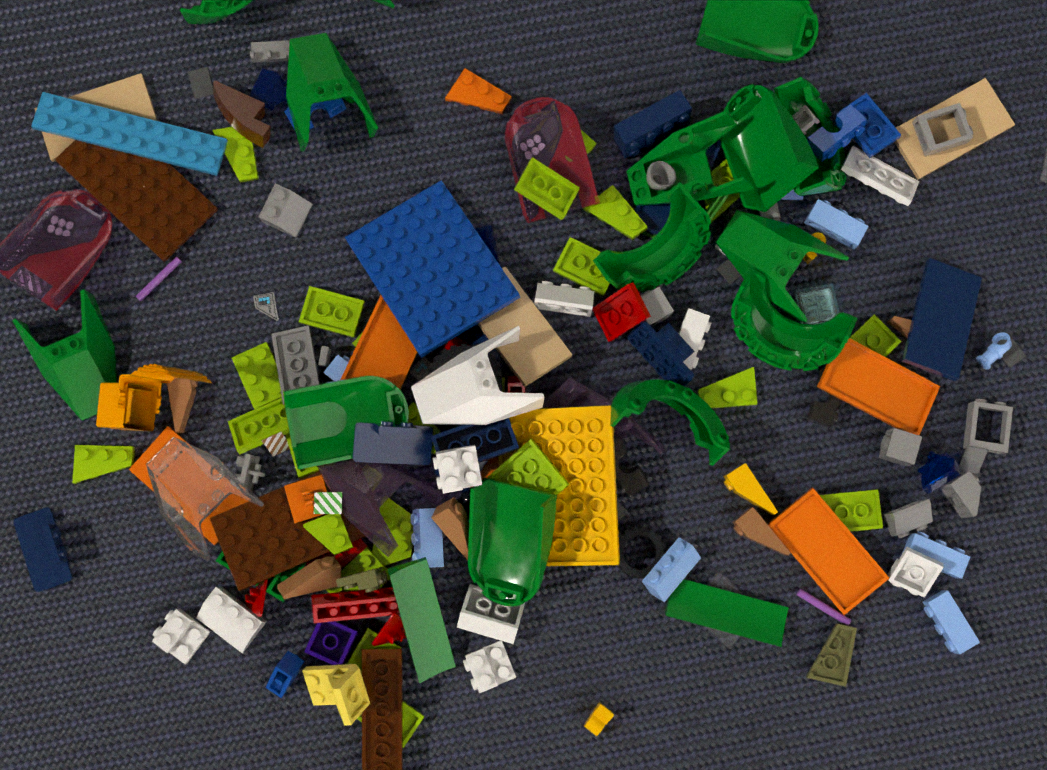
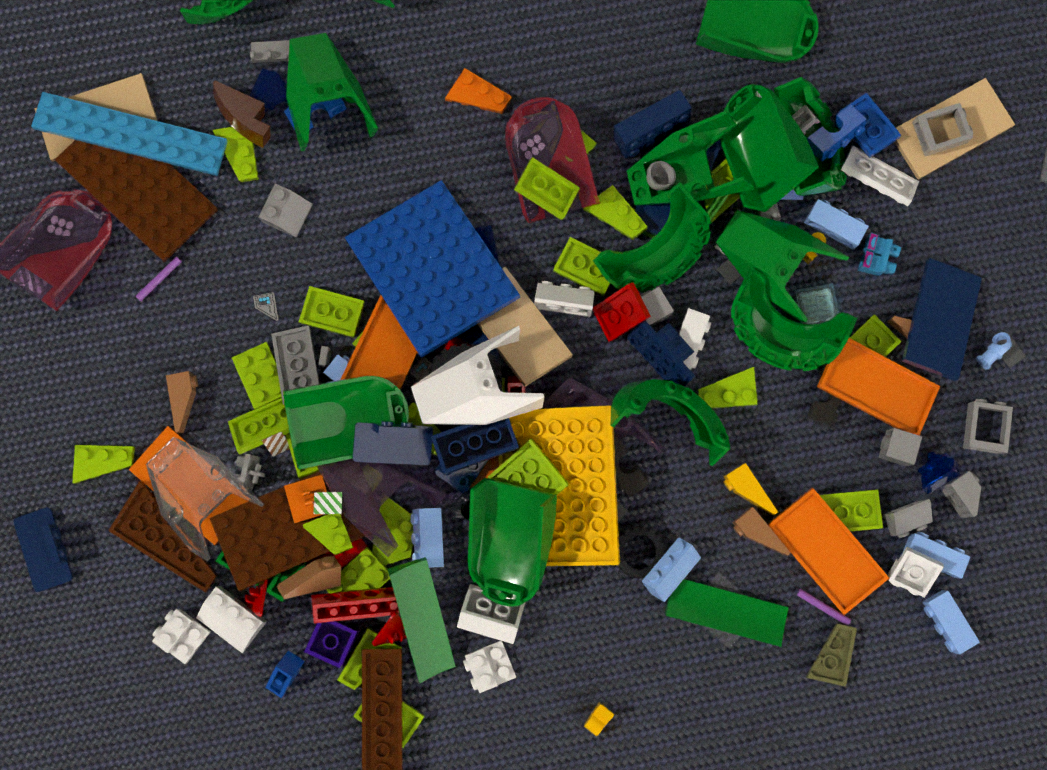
green windscreen [12,289,117,421] -> none
light orange piece [96,364,213,431] -> none
dark grey sticker [188,67,213,99] -> none
light yellow bracket [302,664,370,725] -> none
olive plate [336,567,388,592] -> none
medium nougat slope [431,497,469,561] -> none
white plate [433,445,482,494] -> none
dark grey sticker [958,446,988,474] -> none
none -> reddish brown wing [108,481,218,593]
none -> dark azure hips [858,233,901,276]

